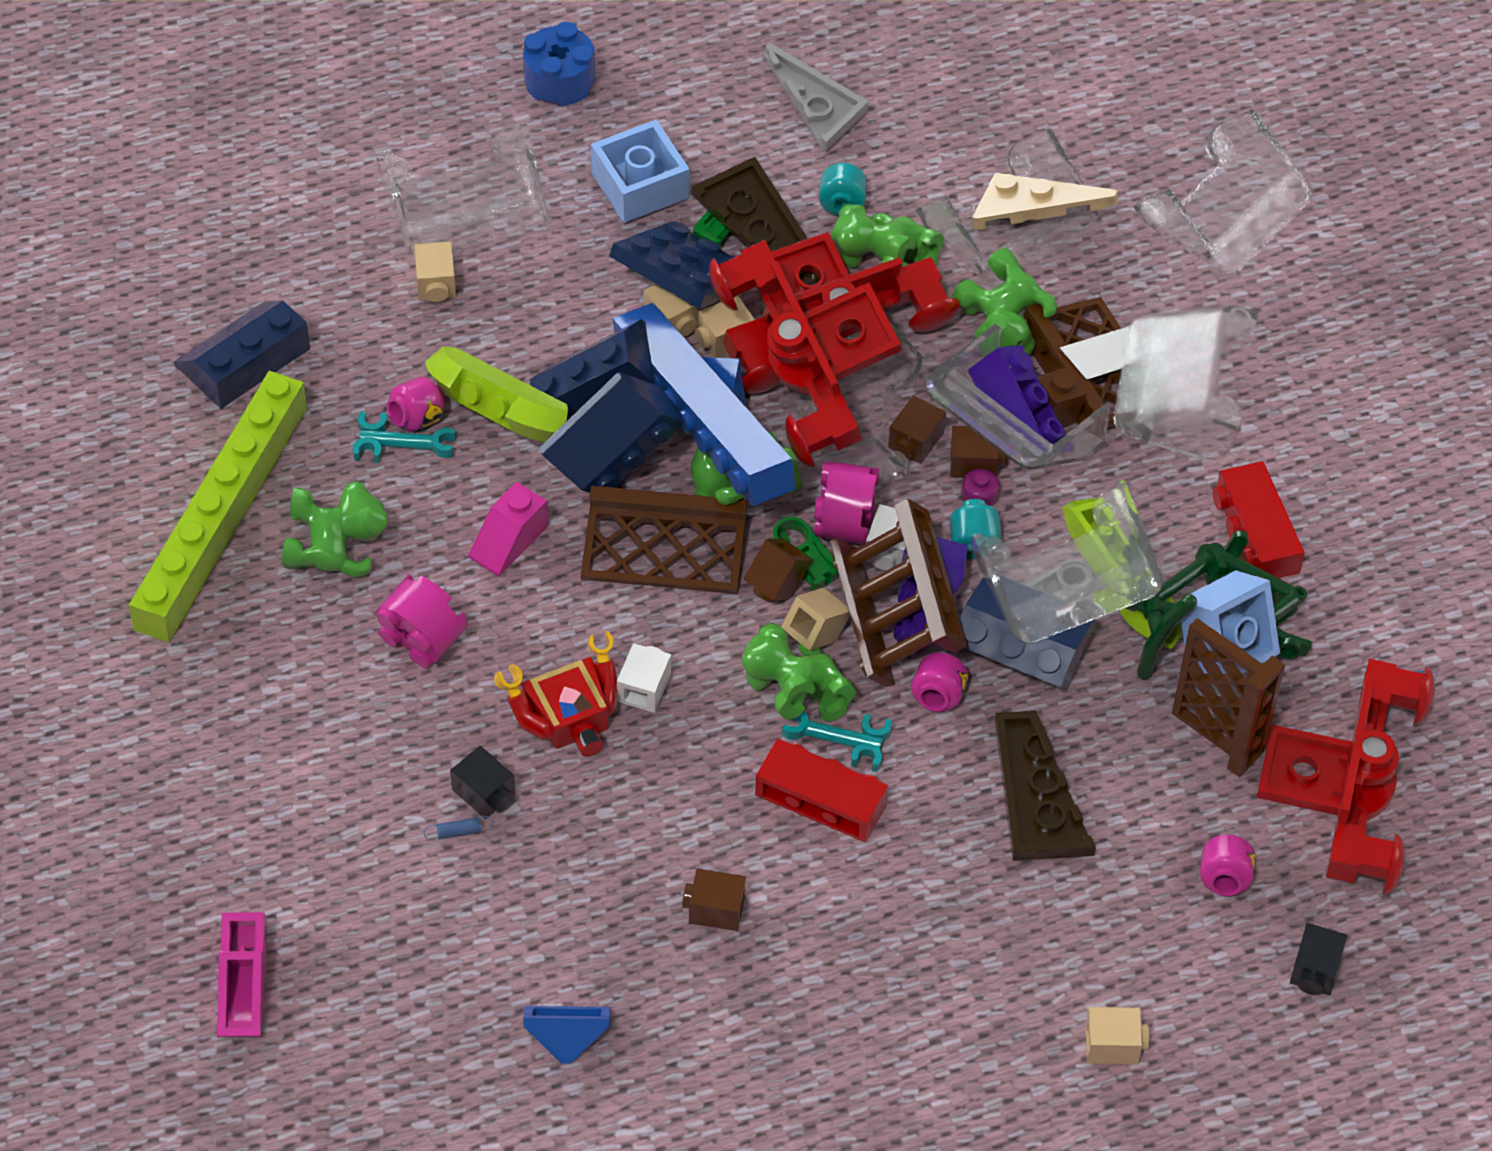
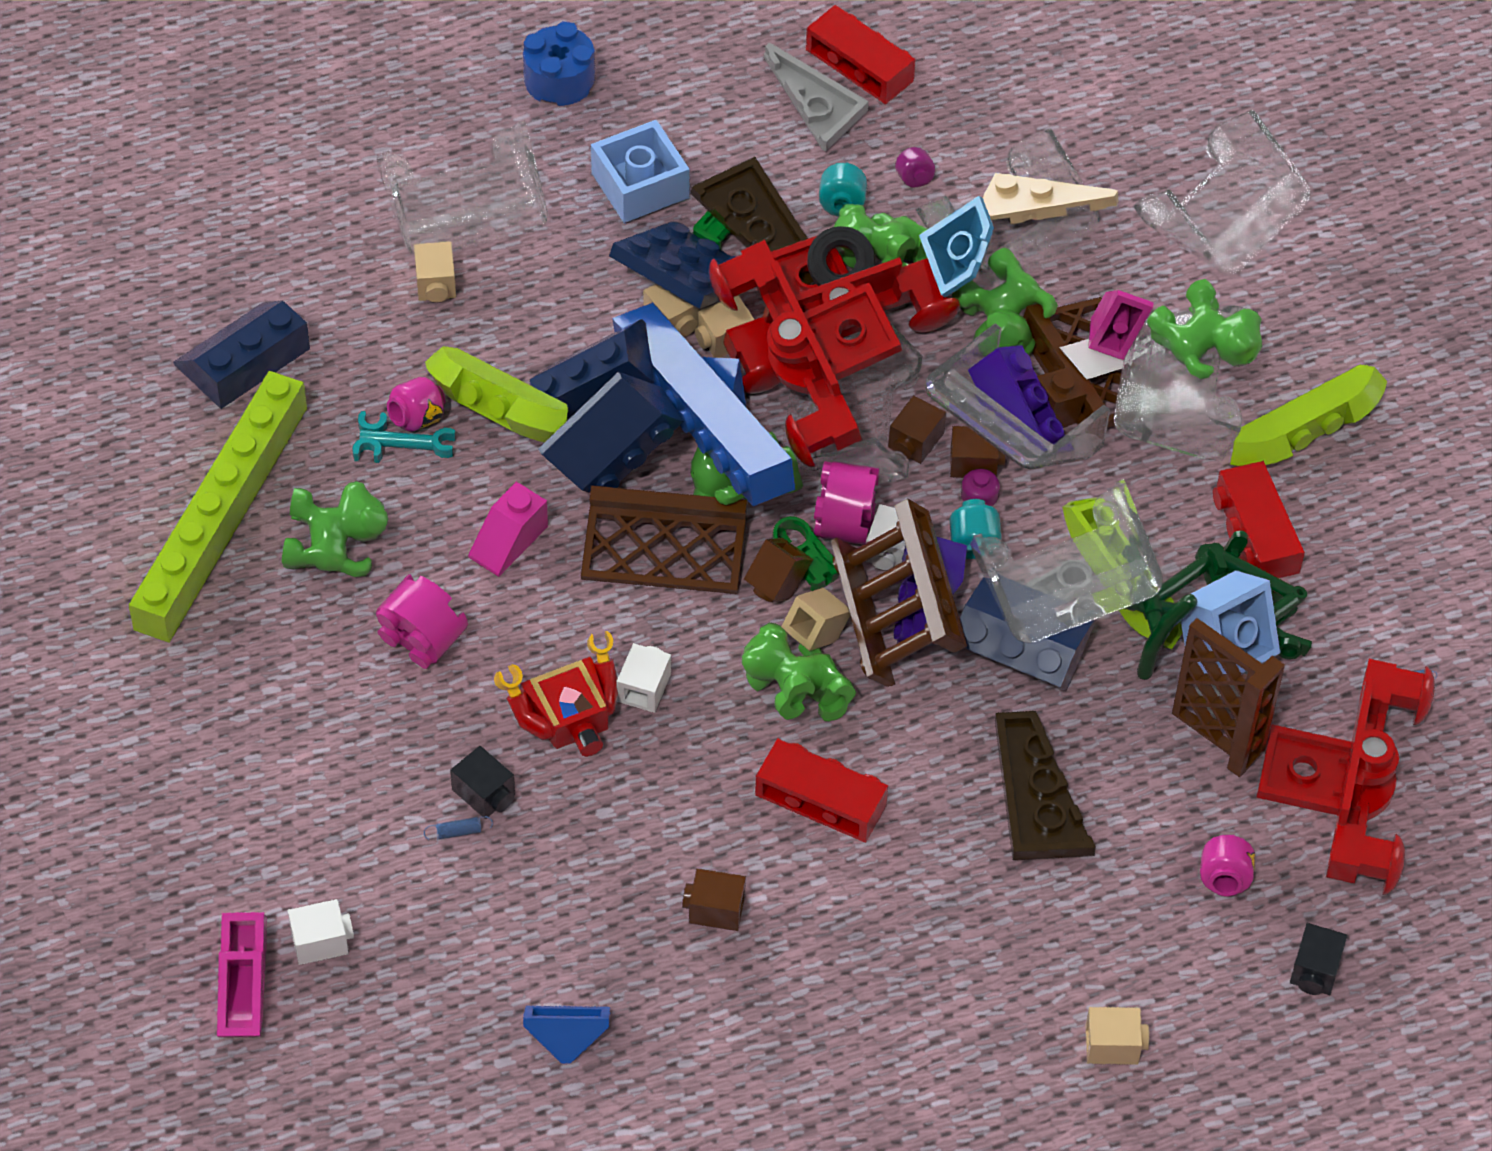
teal bar [782,711,892,772] -> none
dark pink head [911,652,968,712] -> none
none -> white brick [288,899,354,965]
none -> red brick [806,5,916,105]
none -> black tyre [807,226,875,286]
none -> magenta piece [895,147,936,188]
none -> dark azure slope [919,196,994,297]
none -> dark pink slope [1088,290,1154,360]
none -> bright green animal [1147,279,1263,380]
none -> lime brick [1230,364,1387,466]

